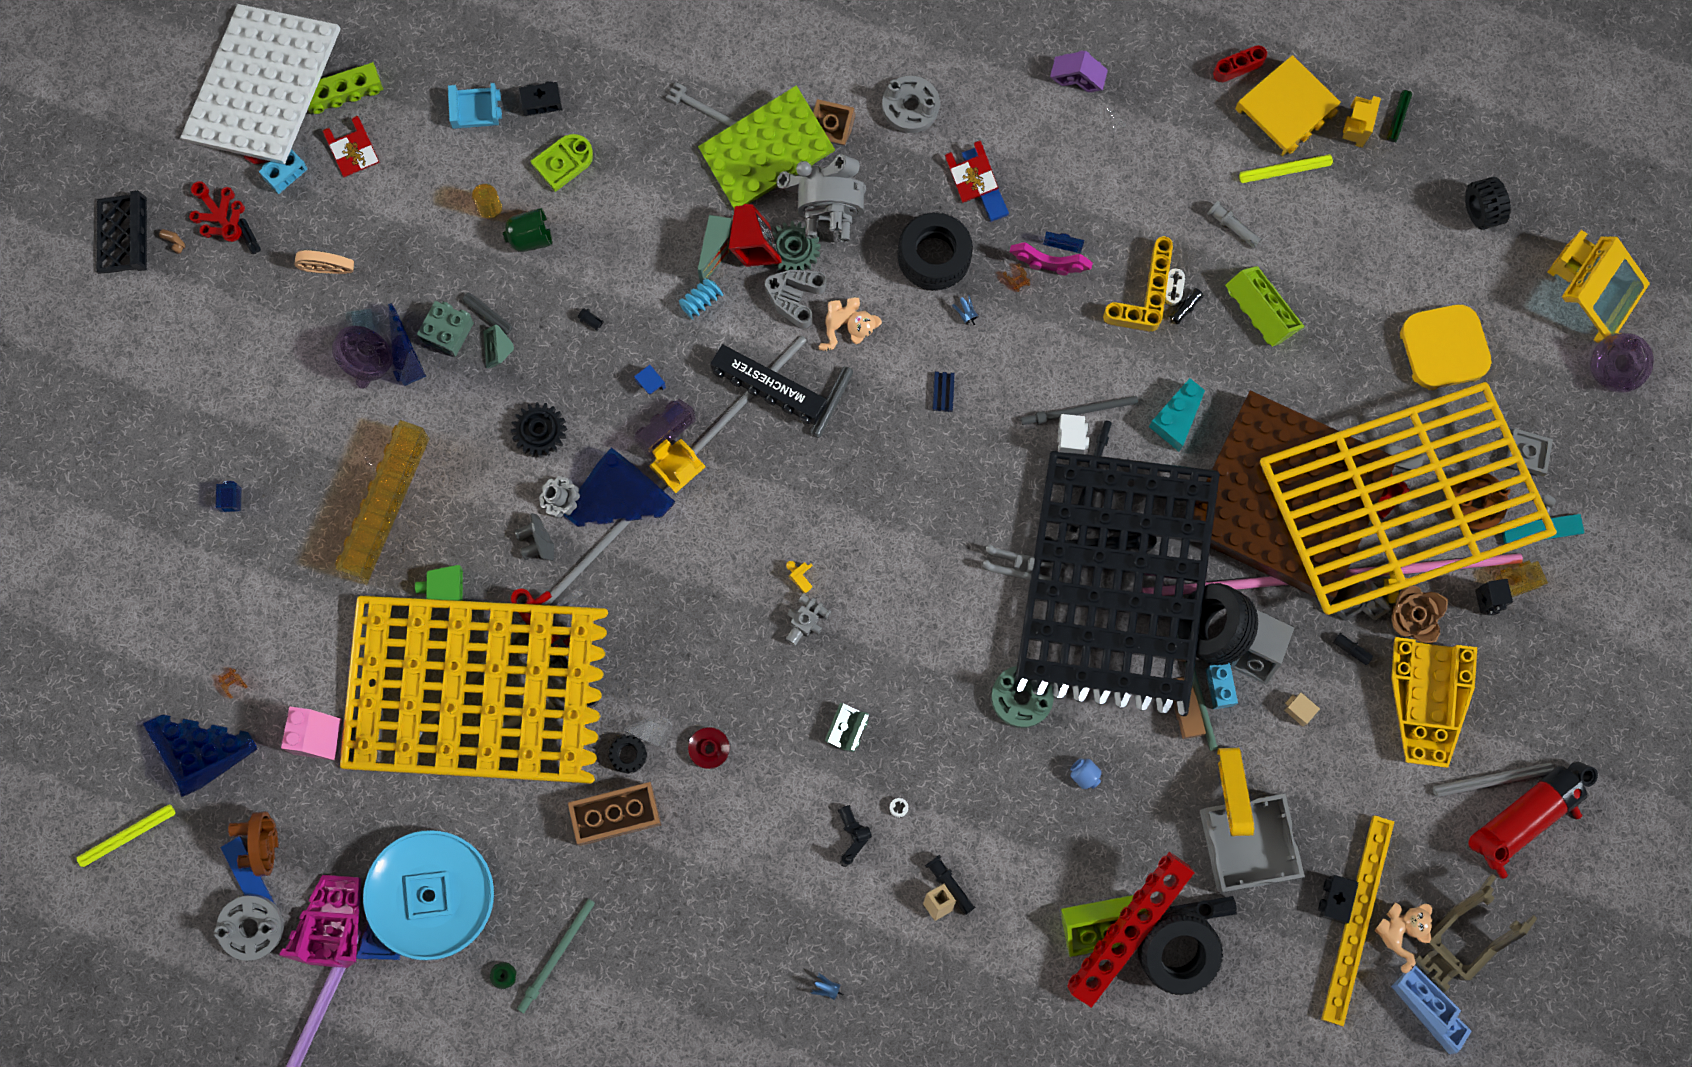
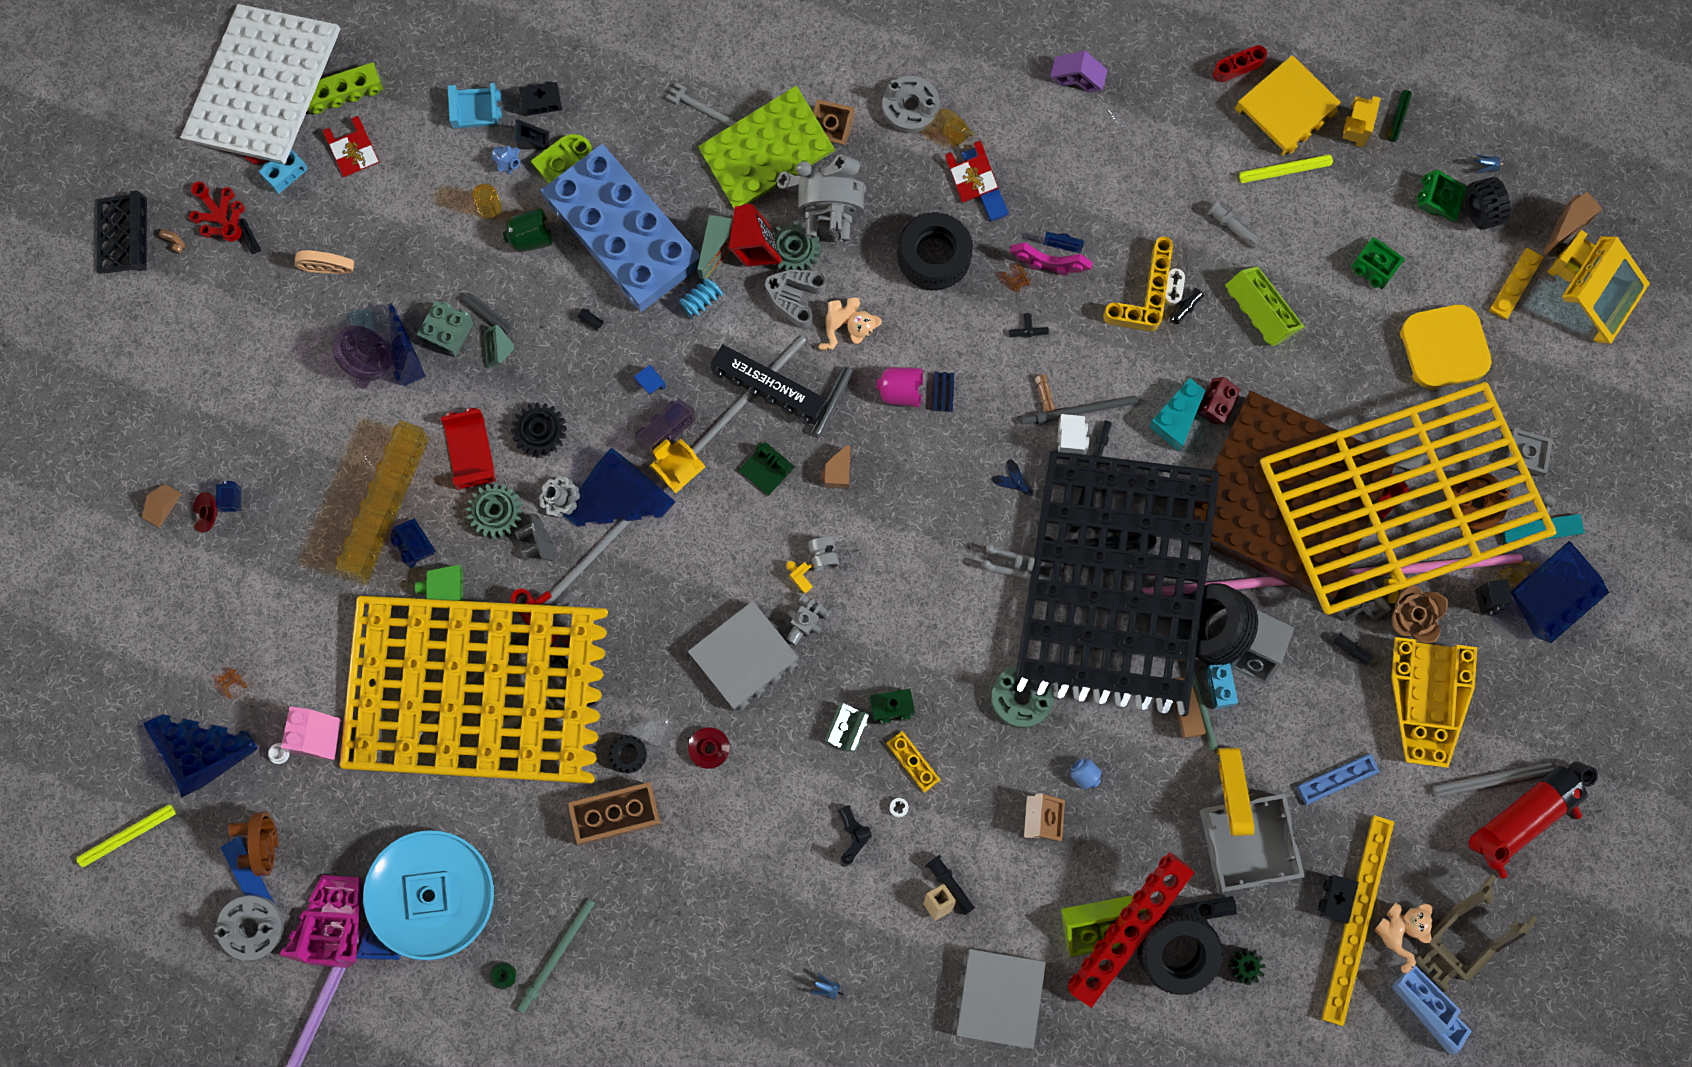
flat silver piece [952,295,979,325] -> none
tan brick [1284,693,1320,727] -> none
clear purple piece [1591,332,1654,392] -> none
none -> medium nougat slope [142,484,182,528]
none -> dark red dish [192,492,217,533]
none -> white plate [268,743,290,764]
none -> clear blue bracket [390,518,436,568]
none -> red panel [440,408,496,490]
none -> sand green gear [466,483,524,539]
none -> medium blue rock [492,145,521,174]
none -> black slope [515,119,549,150]
none -> medium blue piece [541,144,700,312]
none -> light grey panel [688,601,799,711]
none -> dark green hinge [738,442,795,496]
none -> light grey wheel [808,536,839,571]
none -> medium nougat slope [821,445,850,489]
none -> dark green brick [869,689,915,725]
none -> dark pink cylinder [876,367,923,407]
none -> yellow tile [886,731,941,793]
none -> clear yellow piece [940,108,974,147]
none -> light grey panel [952,949,1046,1049]
none -> dark blue piece [992,459,1033,496]
none -> black piece [1009,313,1049,338]
none -> medium nougat bracket [1024,794,1065,842]
none -> medium nougat axle [1036,374,1055,413]
none -> dark red brick [1197,377,1241,424]
none -> dark green gear [1229,948,1266,985]
none -> medium blue tile [1296,753,1380,806]
none -> green plate [1350,236,1405,289]
none -> green plate [1416,169,1467,222]
none -> flat silver piece [1473,154,1503,174]
none -> yellow plate [1489,248,1544,321]
none -> clear blue slope [1511,541,1610,643]
none -> medium nougat slope [1543,192,1603,255]

